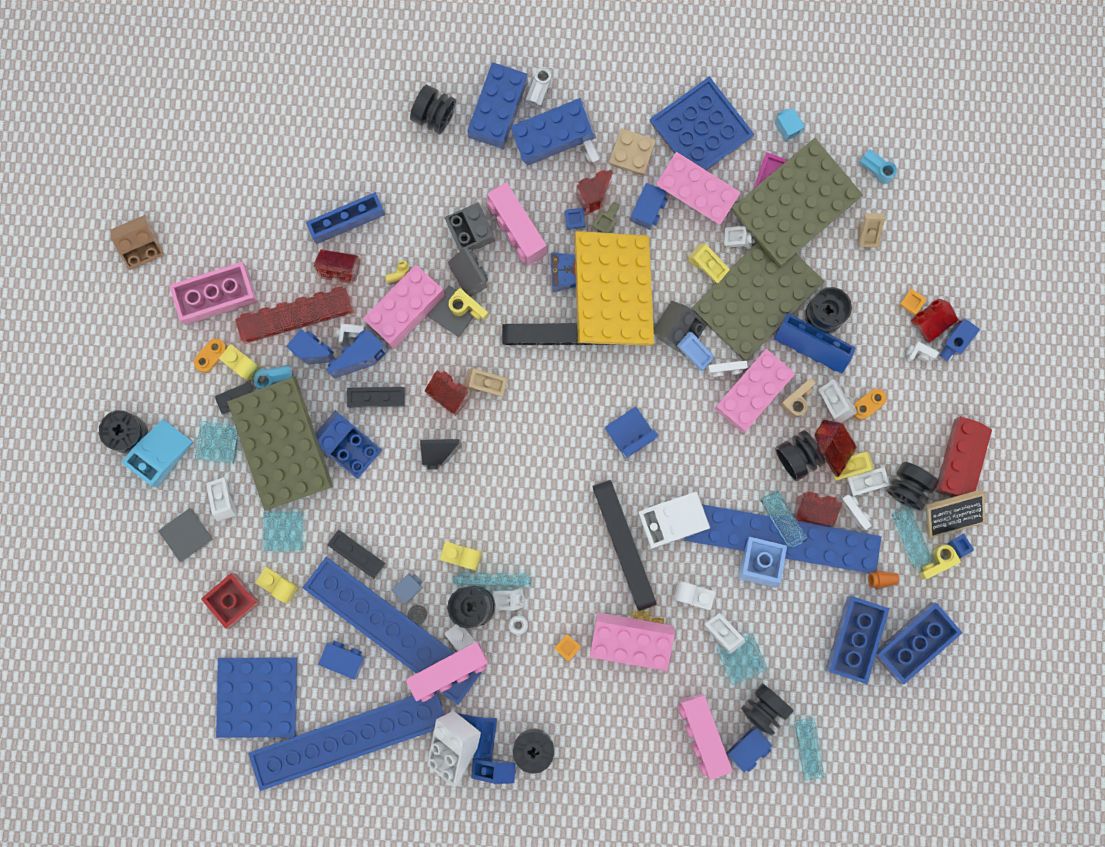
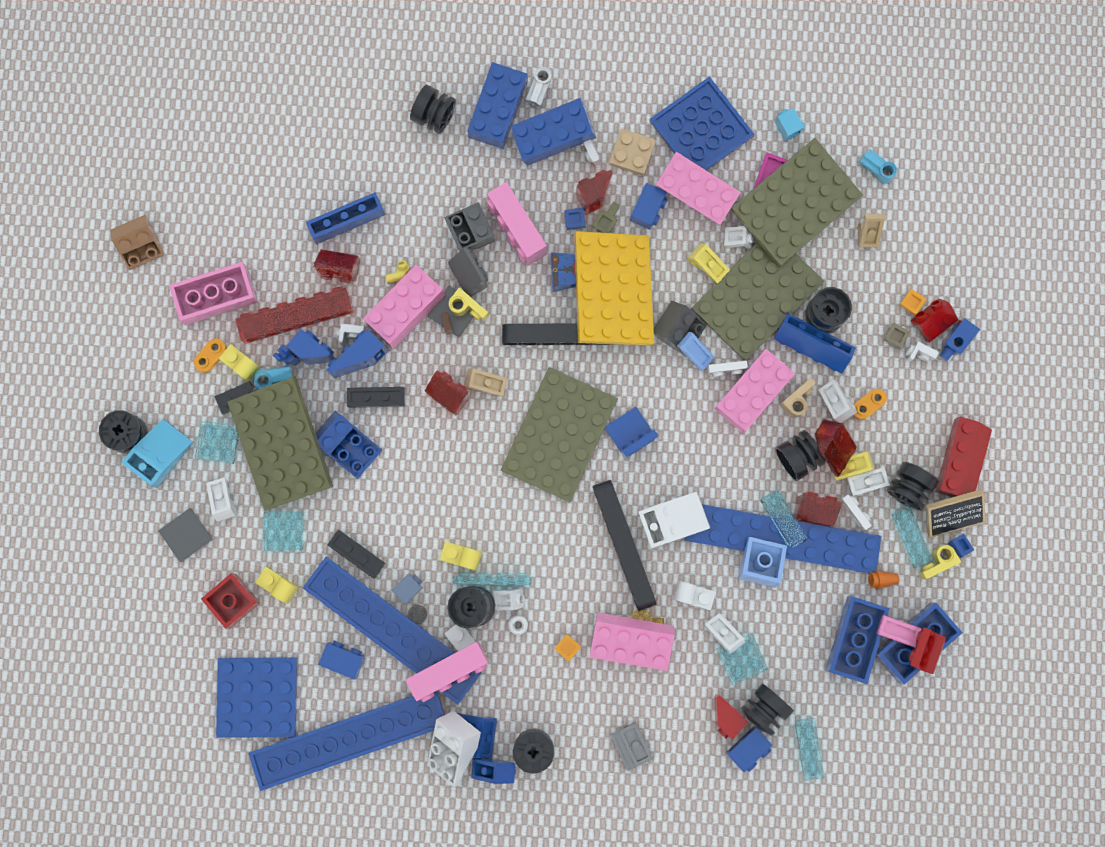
black slope [420,439,462,470] -> none
bright pink brick [677,693,733,780] -> none
none -> blue plate [273,345,301,366]
none -> reddish brown tile [441,312,453,335]
none -> olive plate [501,367,618,503]
none -> flat silver plate [610,722,653,771]
none -> red slope [714,694,748,740]
none -> bright pink tile [876,615,921,648]
none -> dark tan plate [883,323,910,349]
none -> red bracket [909,627,946,674]

